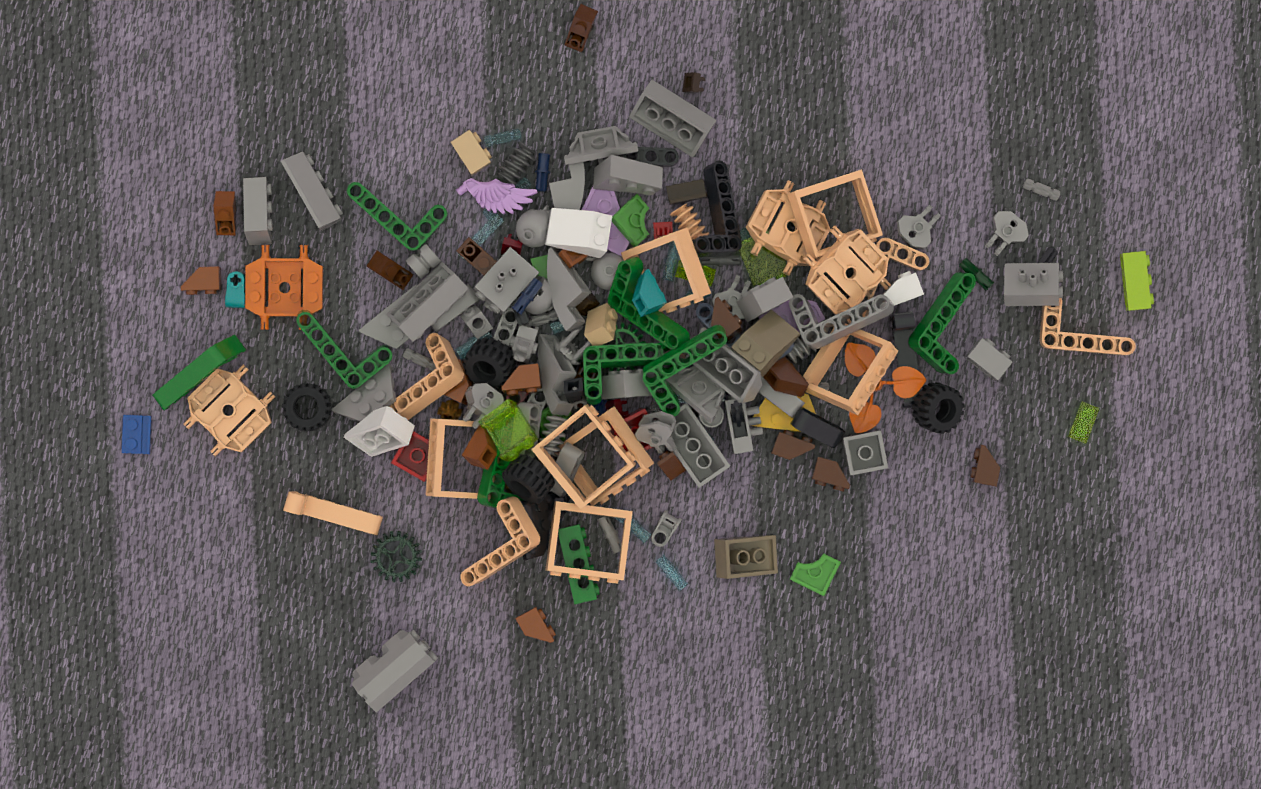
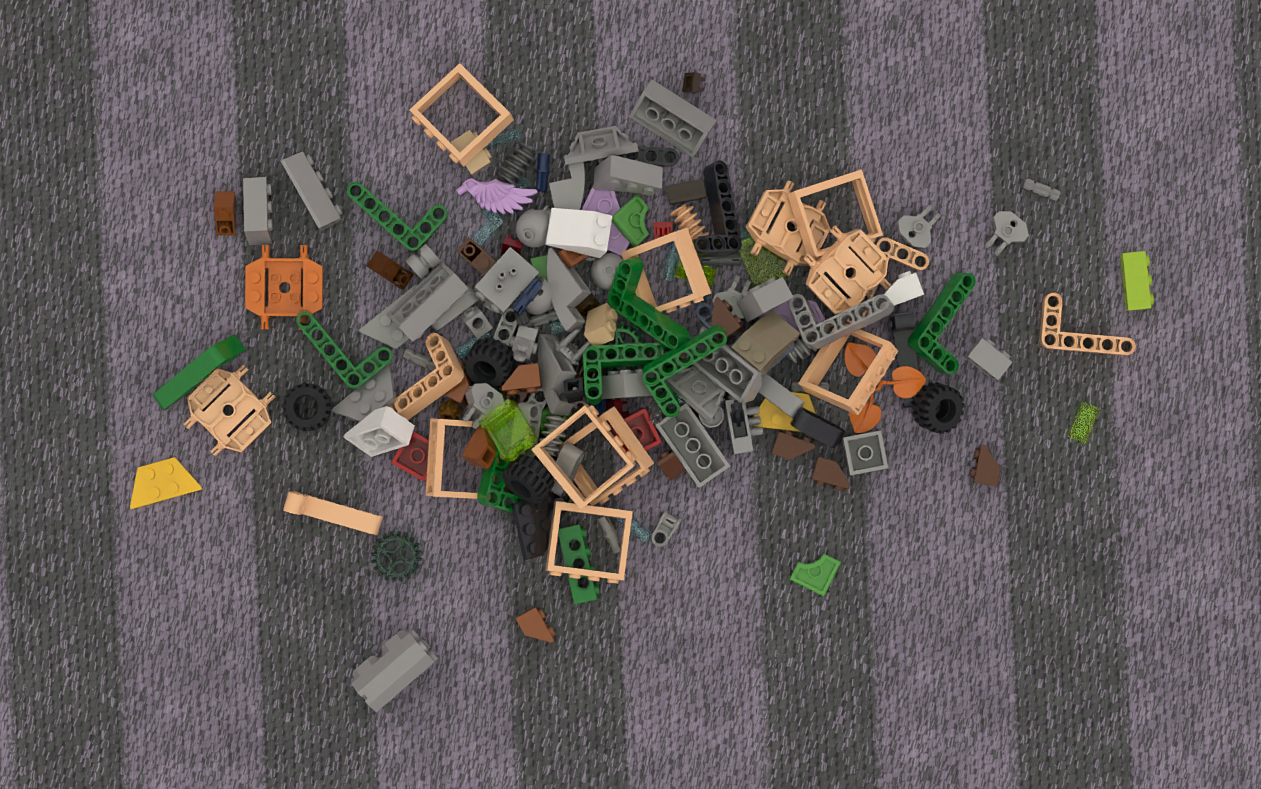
blue plate [122,415,152,454] -> none
dark orange slope [181,266,221,295] -> none
teal piece [225,271,245,308] -> none
light nougat beam [461,496,540,587] -> none
reddish brown slope [565,4,598,52] -> none
teal slope [632,269,667,317] -> none
light grey hinge [635,411,676,454] -> none
clear light blue pin [655,554,688,591] -> none
dark tan slope [714,535,778,579] -> none
reddish brown slope [763,357,809,397] -> none
dark green axle [959,258,994,291] -> none
light grey piece [1004,247,1063,306] -> none
none -> yellow wing [130,457,202,509]
none -> light nougat window [410,63,514,167]

